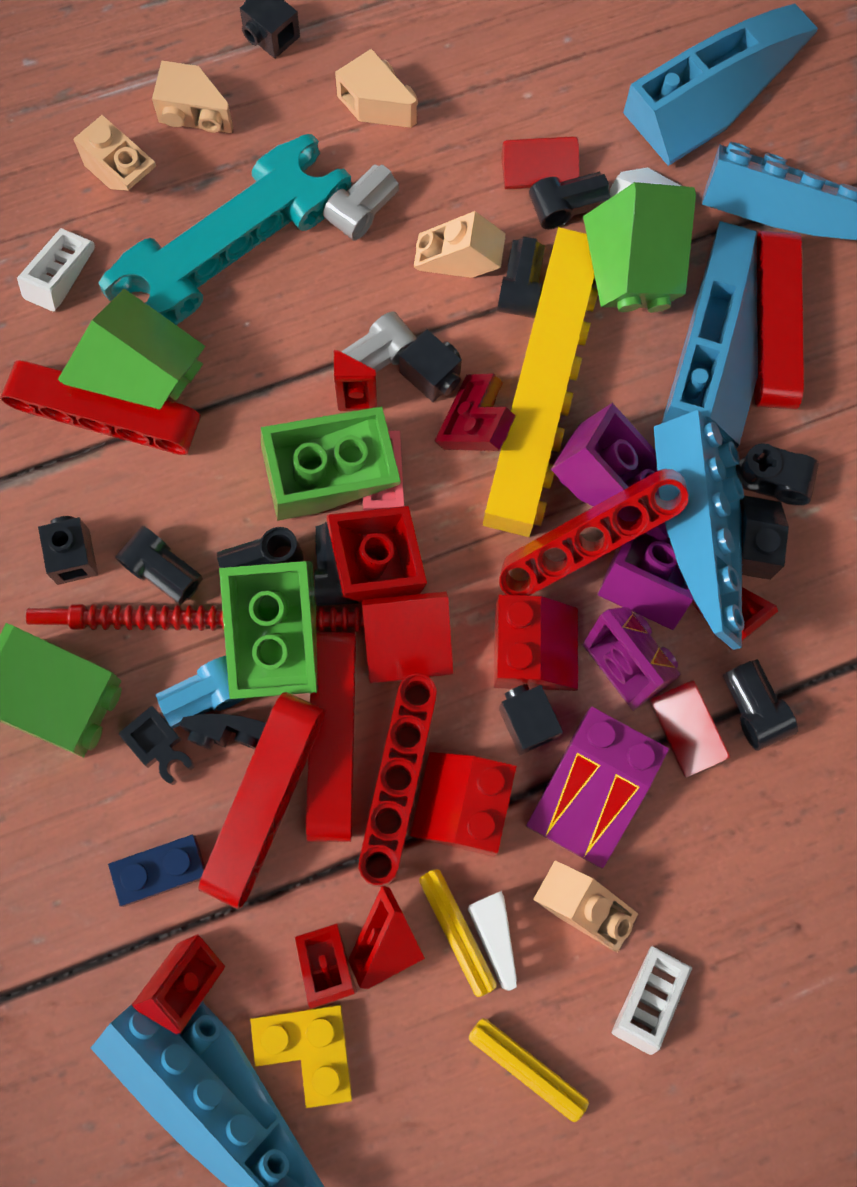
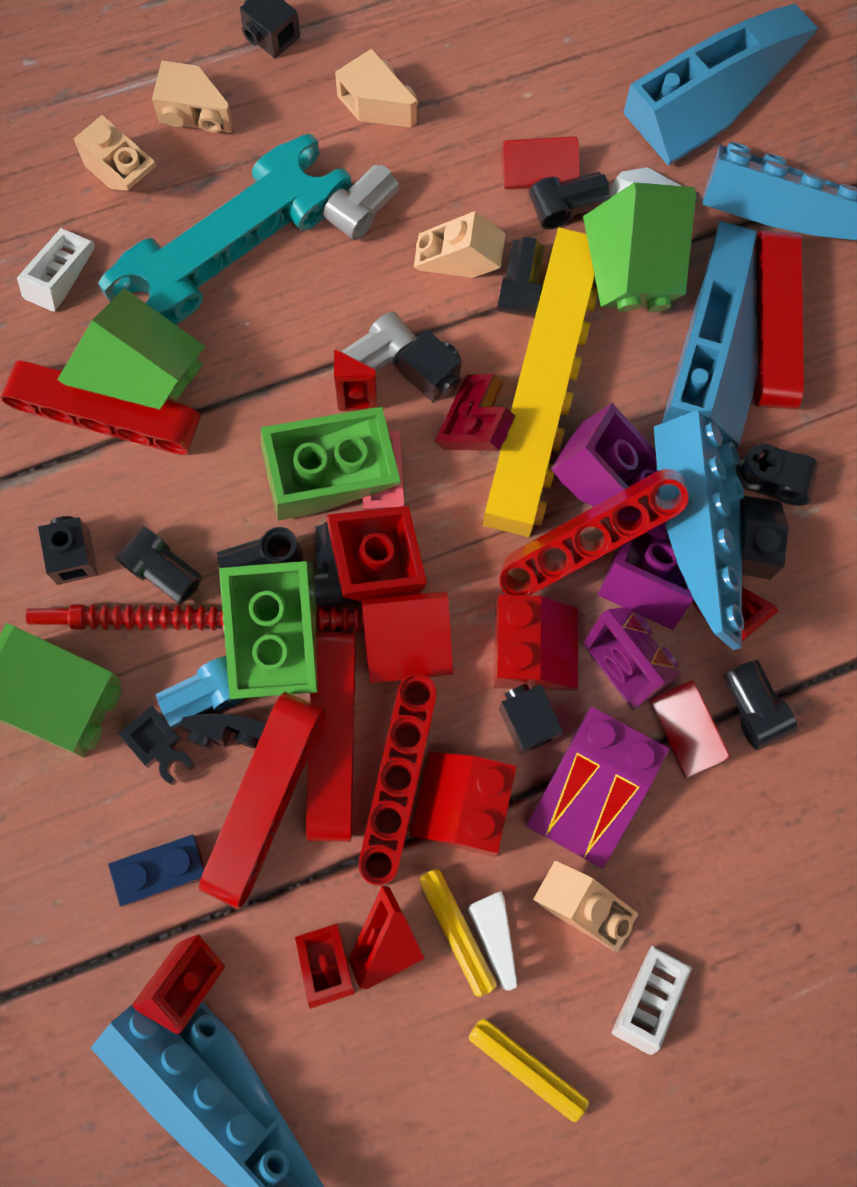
yellow plate [250,1005,352,1108] -> none

